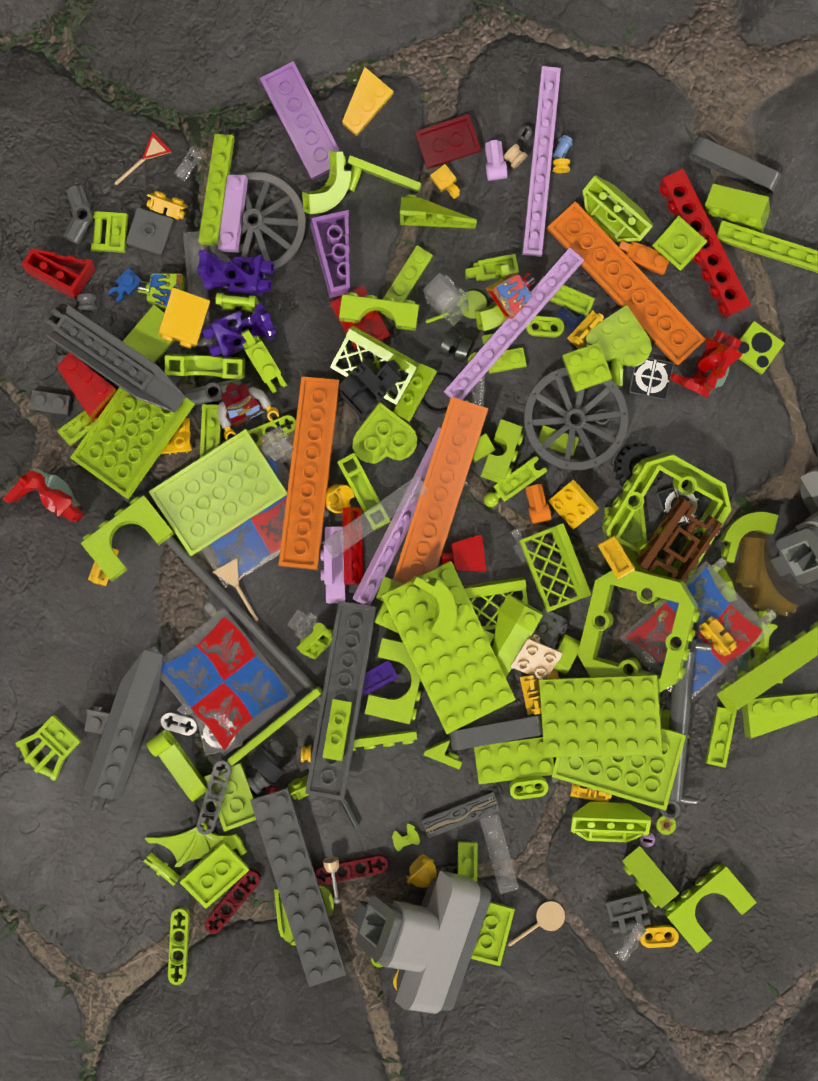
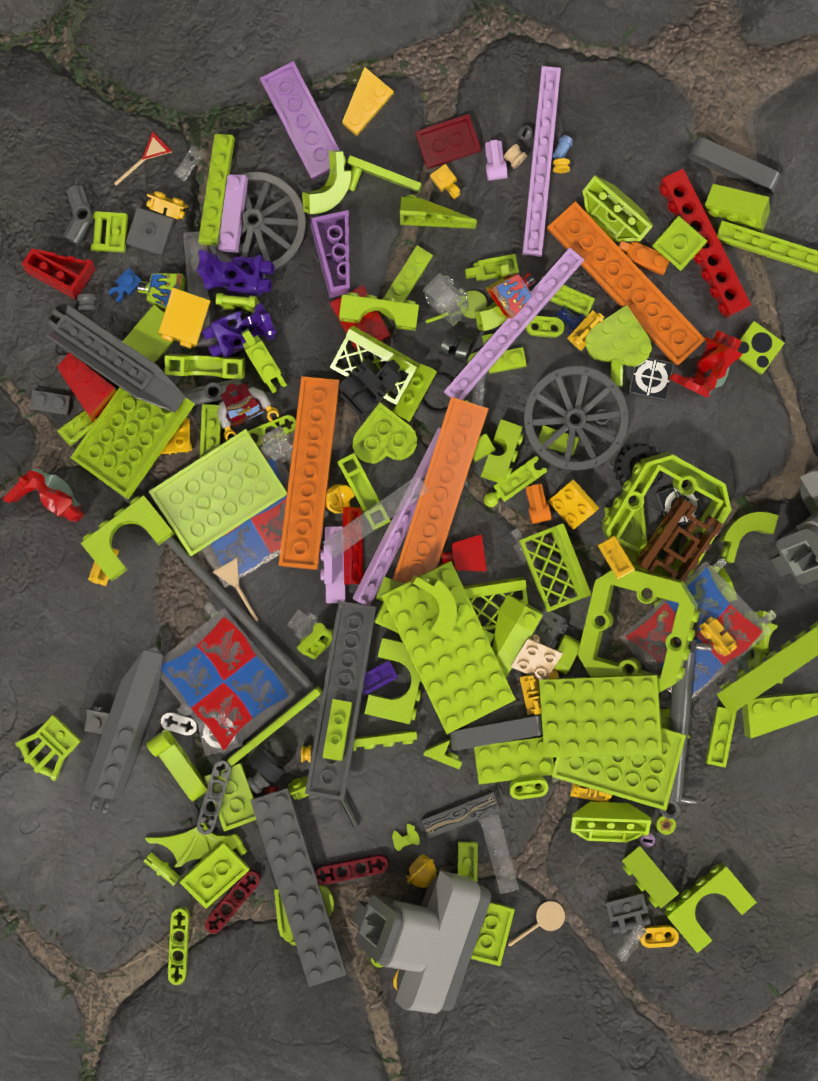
hinge [323,856,341,904] -> none
lime plate [562,342,612,392] -> none
clear yellow arch [736,537,797,616] -> none

